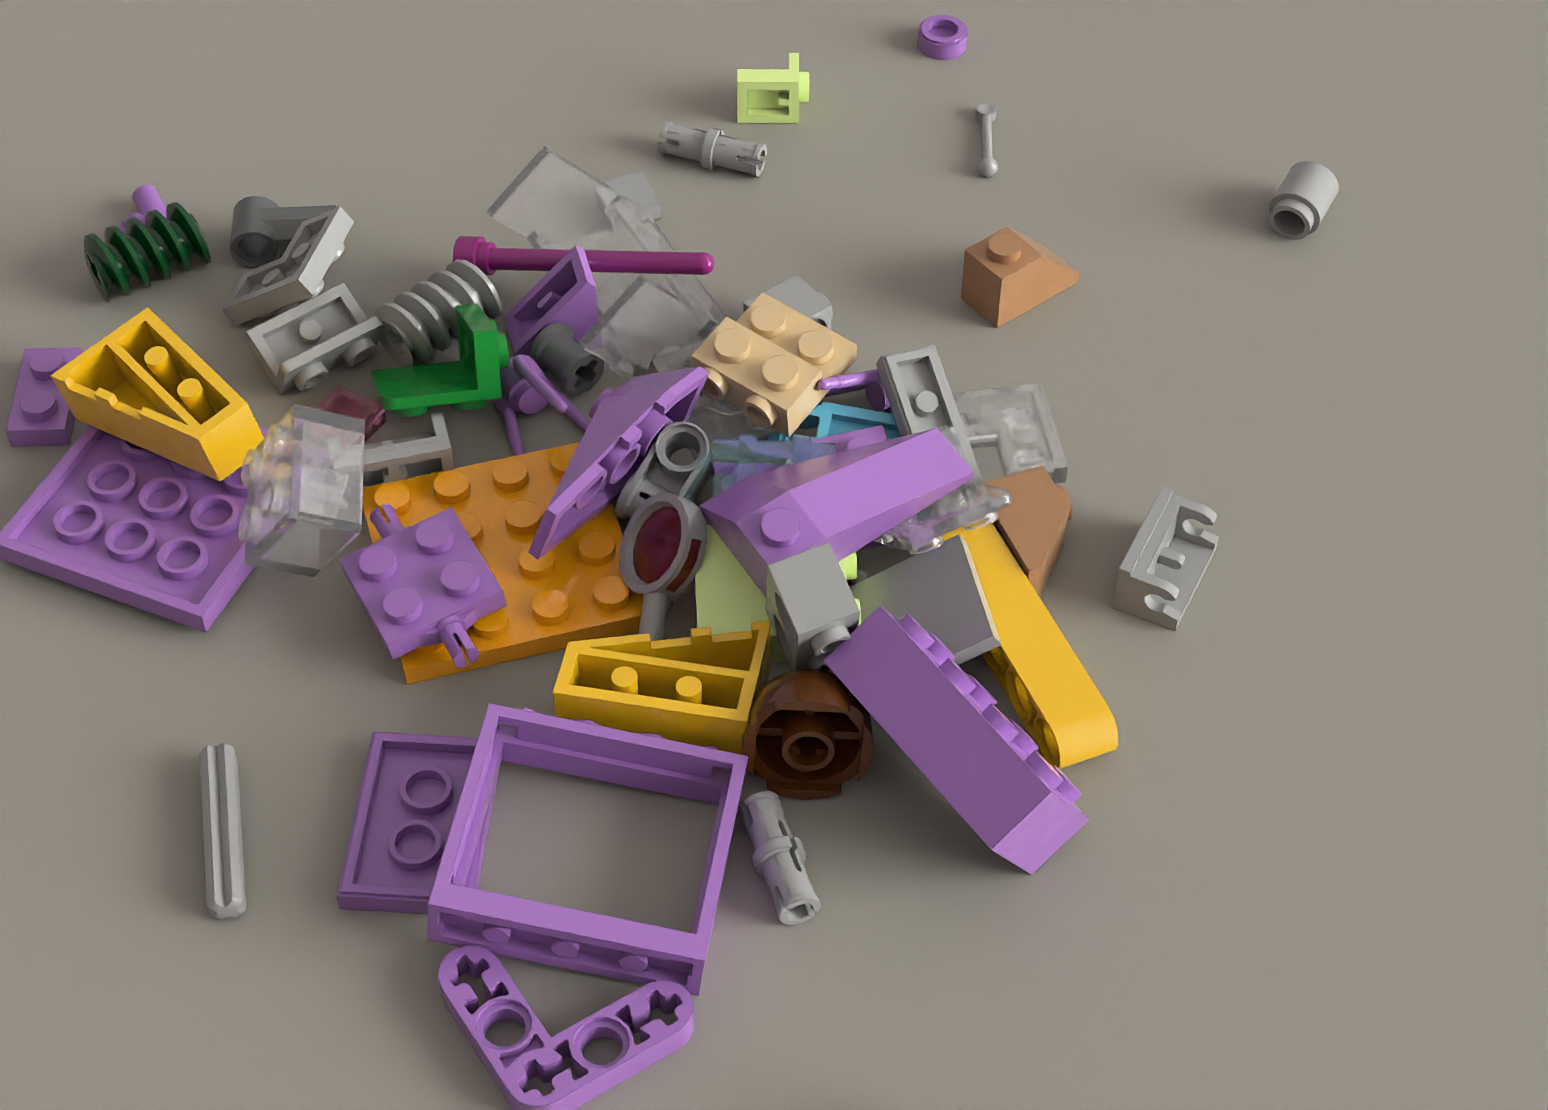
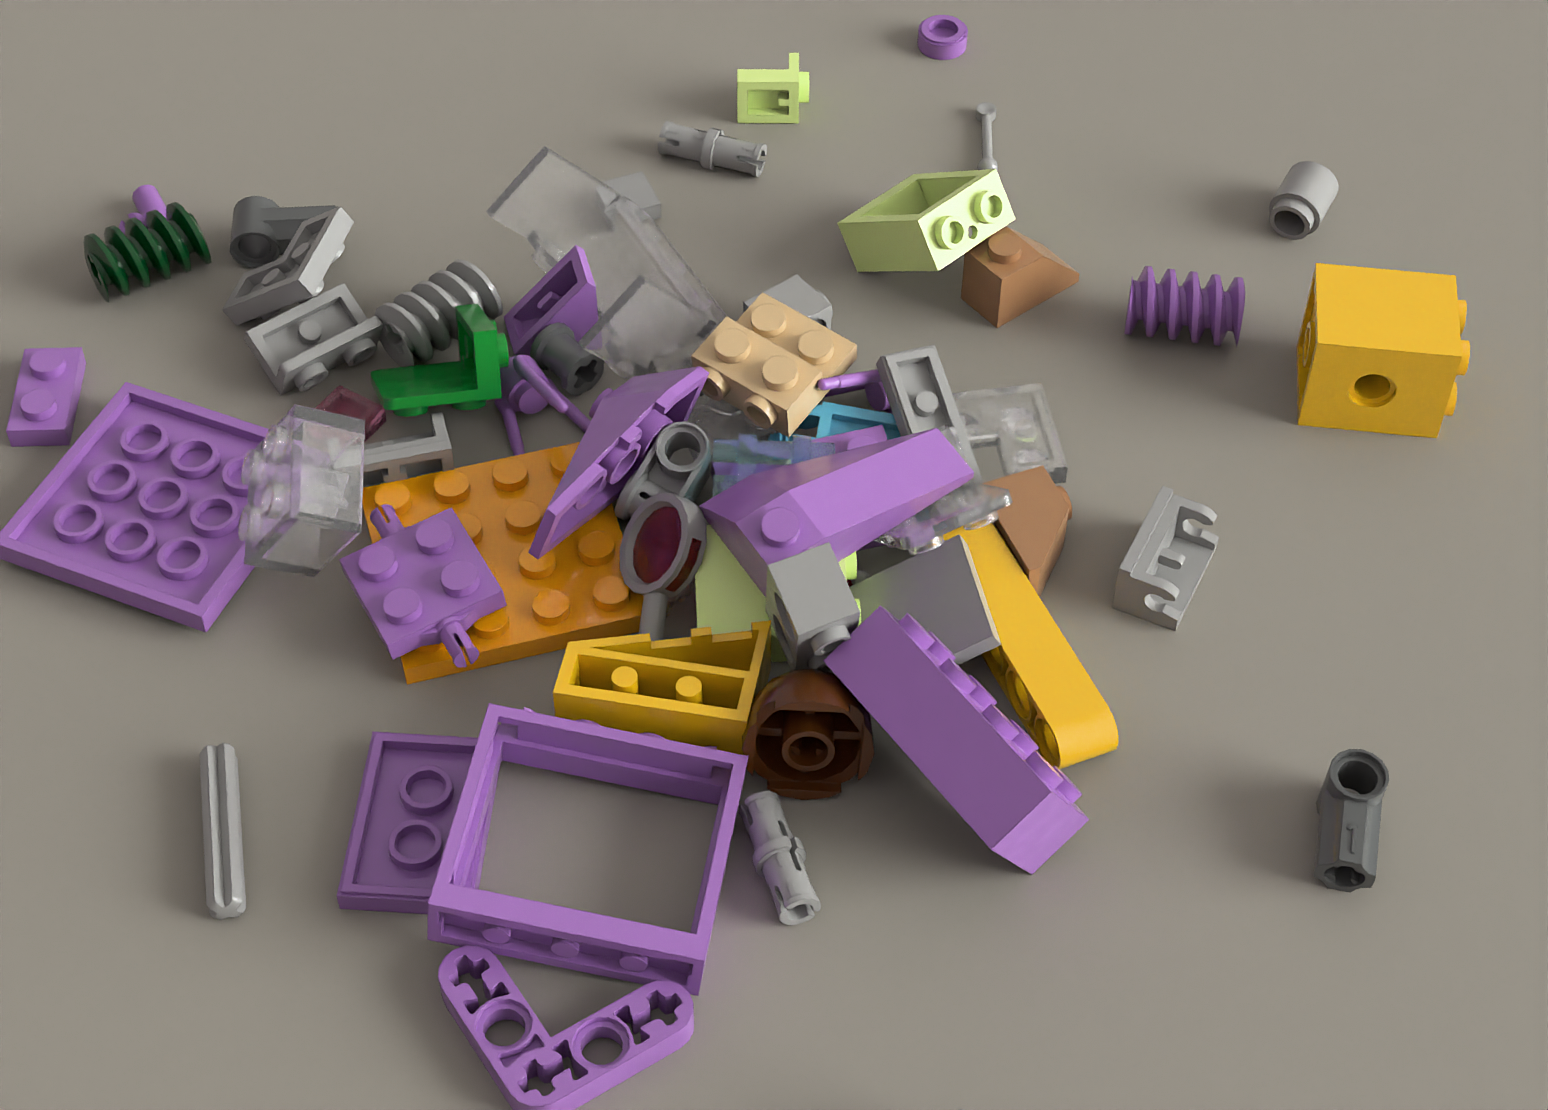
yellow wedge [50,307,268,482] -> none
magenta piece [453,236,714,276] -> none
none -> yellowish green window [837,169,1015,272]
none -> medium lavender piece [1124,266,1245,347]
none -> yellow brick [1296,263,1470,438]
none -> dark grey piece [1313,749,1389,893]

